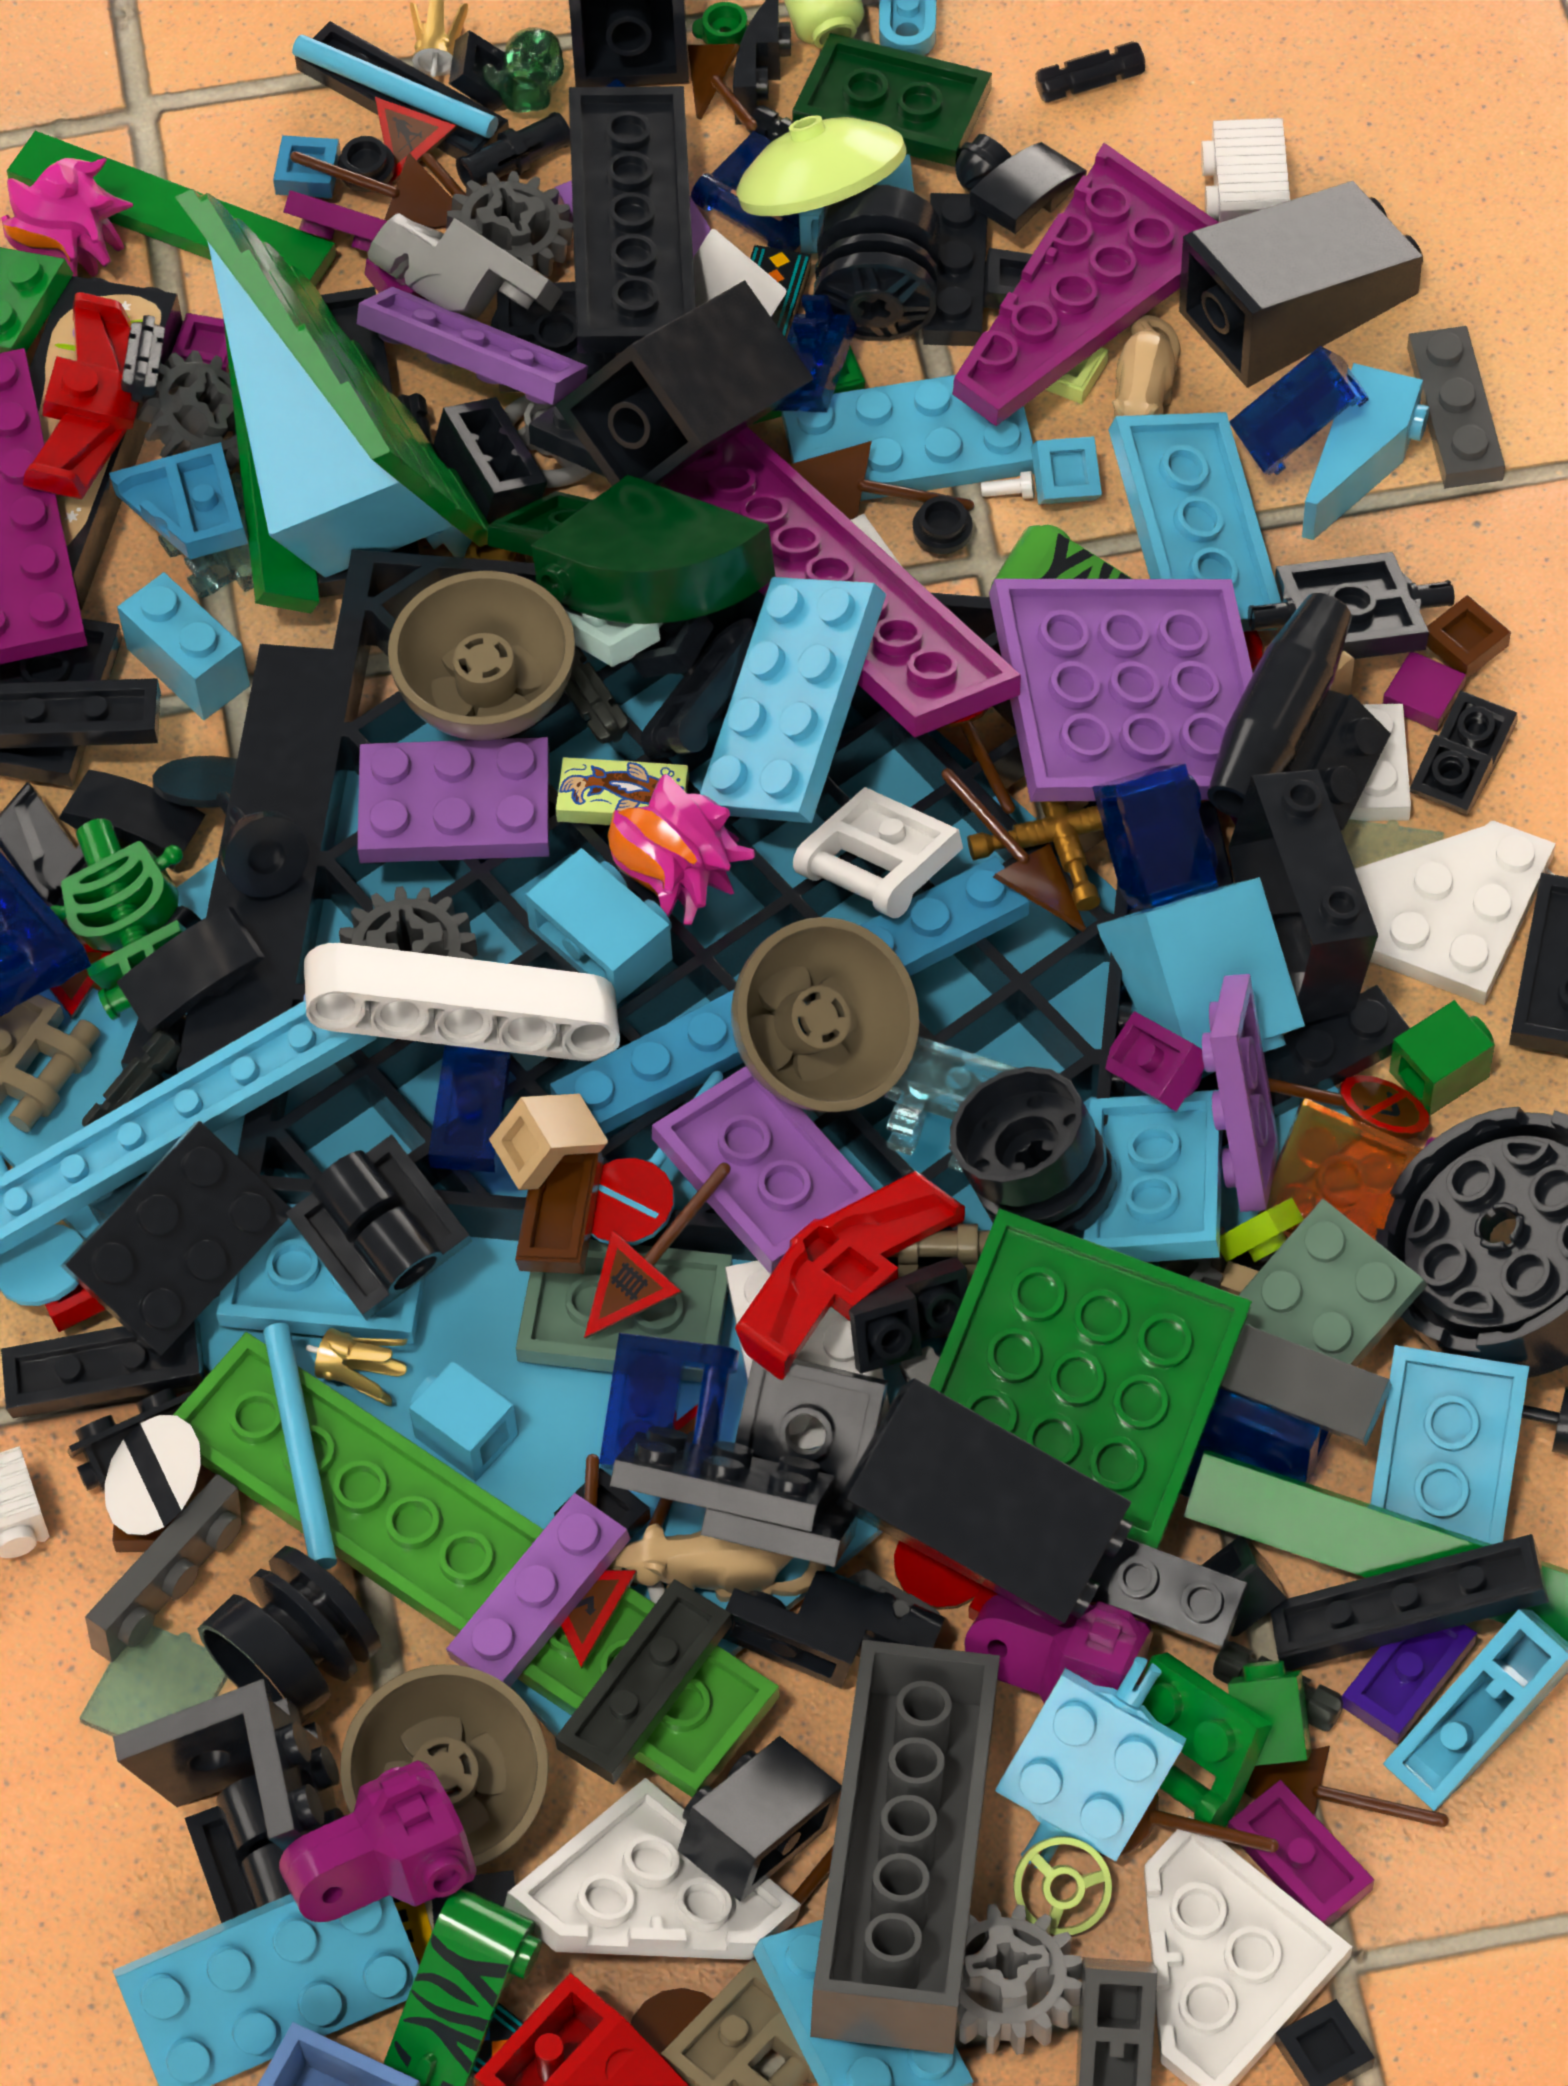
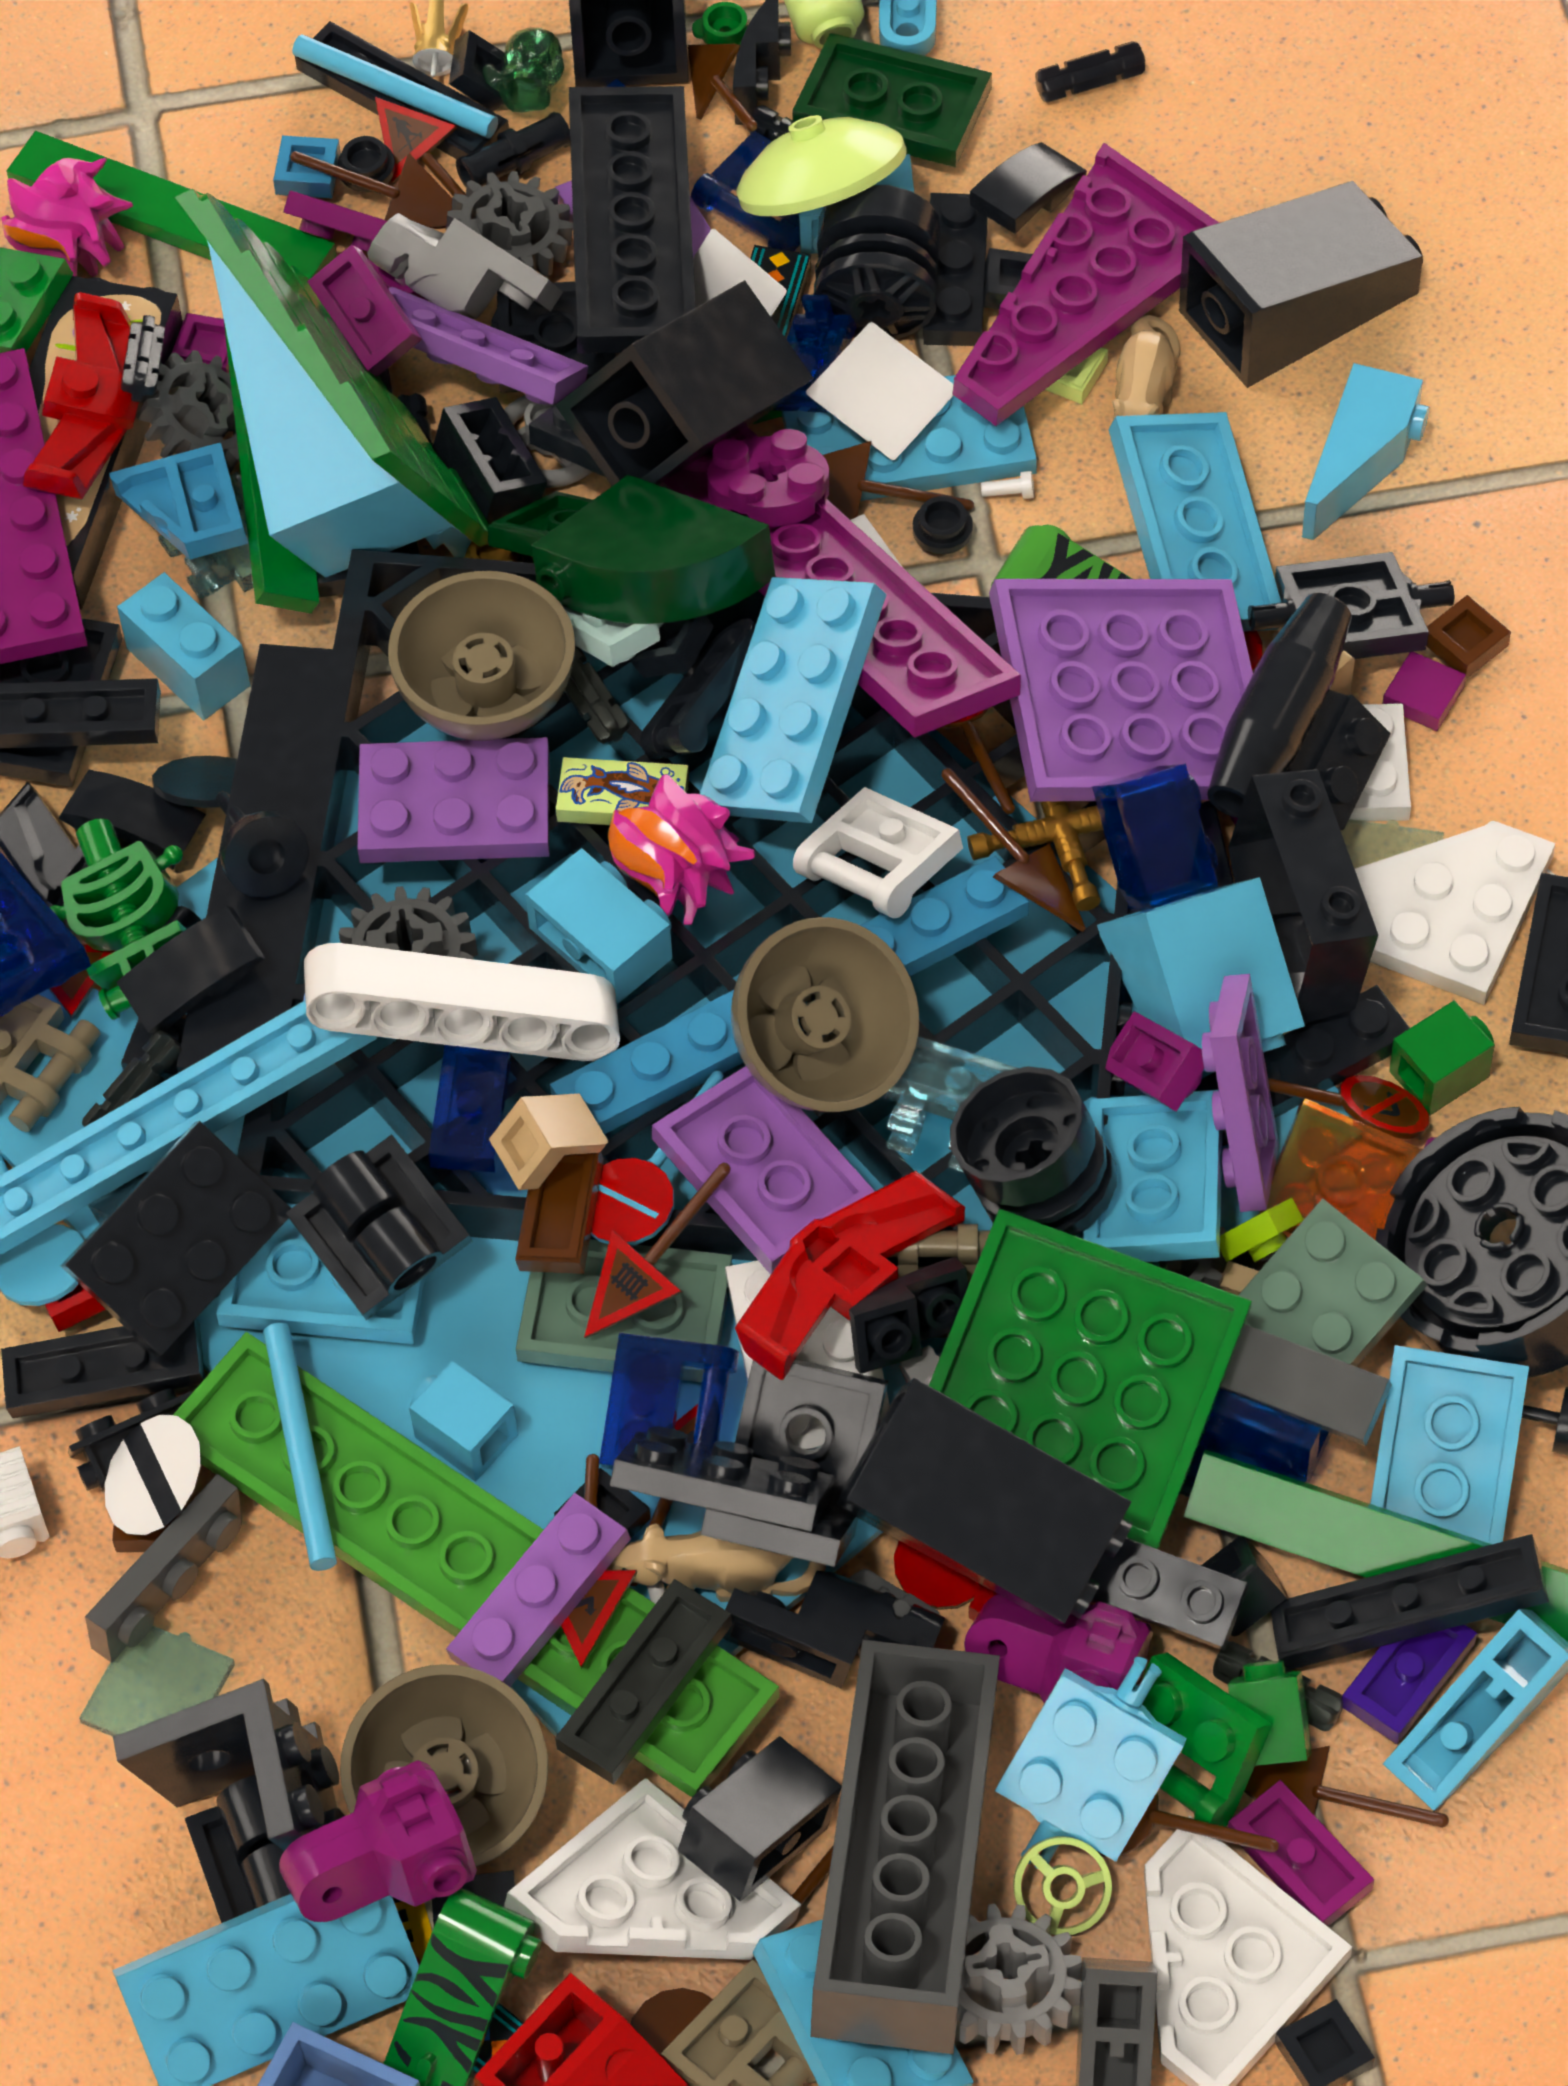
black wheel [197,1545,382,1725] -> none
pearl gold piece [306,1328,408,1406] -> none
black plate [955,134,1012,192] -> none
medium azure plate [1031,436,1102,505] -> none
white brick [1201,118,1290,223] -> none
clear blue hinge [1229,346,1369,475] -> none
dark grey plate [1407,326,1505,489] -> none
black slope [1410,690,1518,815] -> none
none -> magenta plate [307,244,422,377]
none -> magenta plate [707,429,829,527]
none -> white sticker [806,322,954,460]

